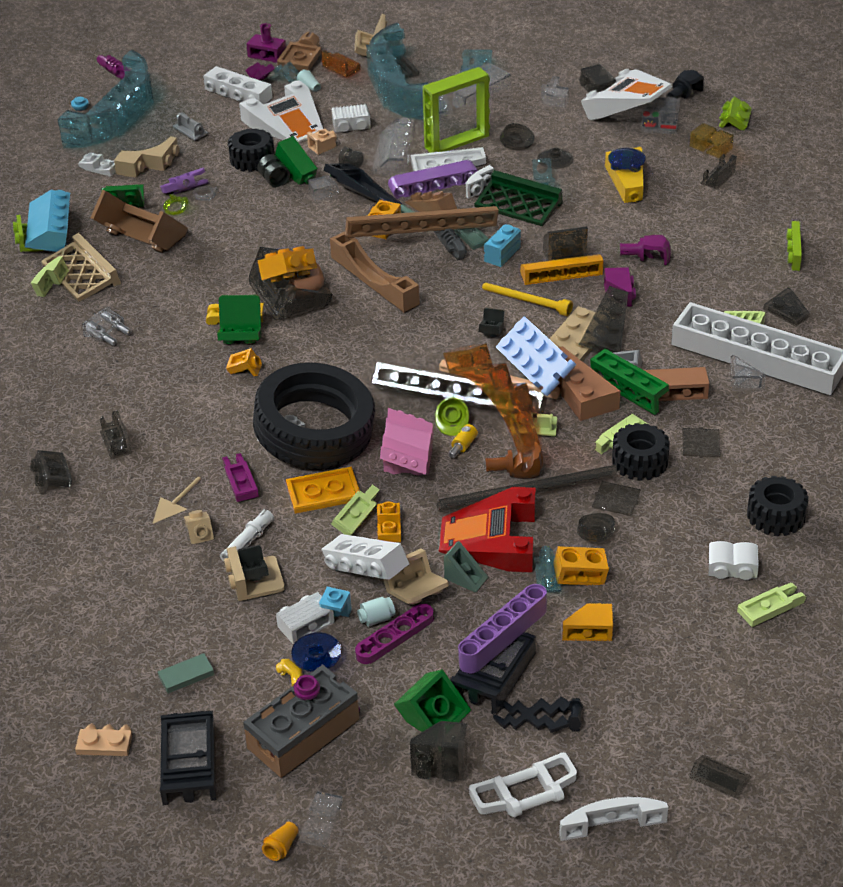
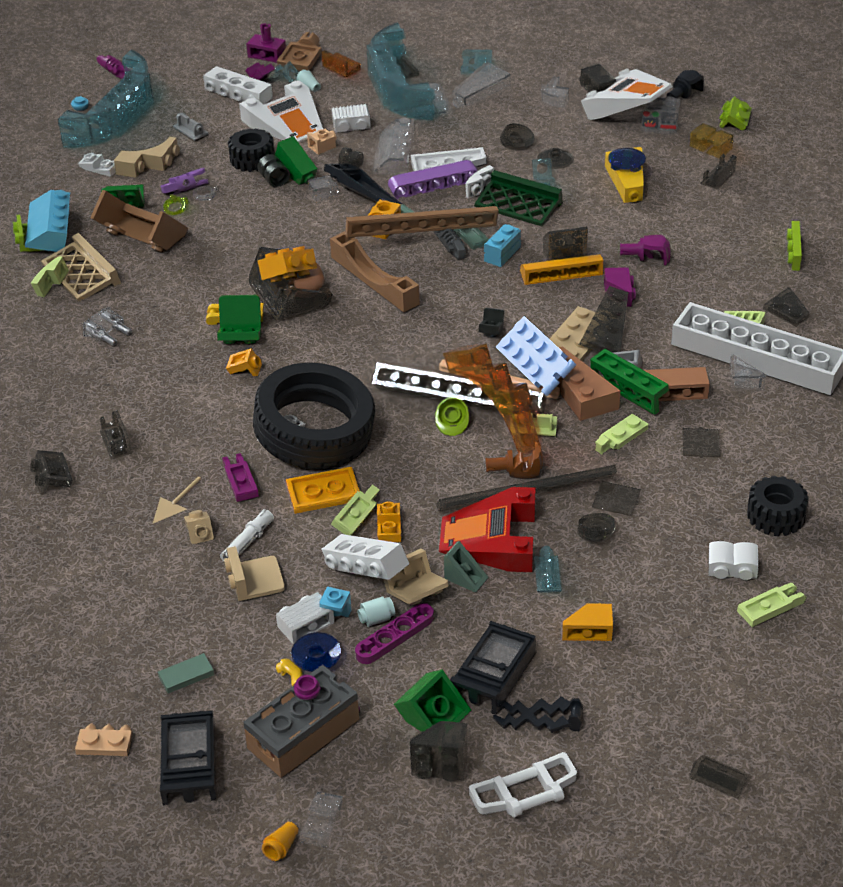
pearl dark grey bracket [237,545,269,581] -> none
tan bracket [355,14,387,58] -> none
bright pink slope [380,408,434,475] -> none
medium nougat slope [405,191,457,212] -> none
lime window [423,67,490,153] -> none
yellow piece [448,424,478,458] -> none
medium lavender beam [458,584,547,673] -> none
yellow piece [482,283,573,317] -> none
light orange brick [553,546,609,585] -> none
white slope [560,797,668,841] -> none
black tyre [612,423,670,481] -> none

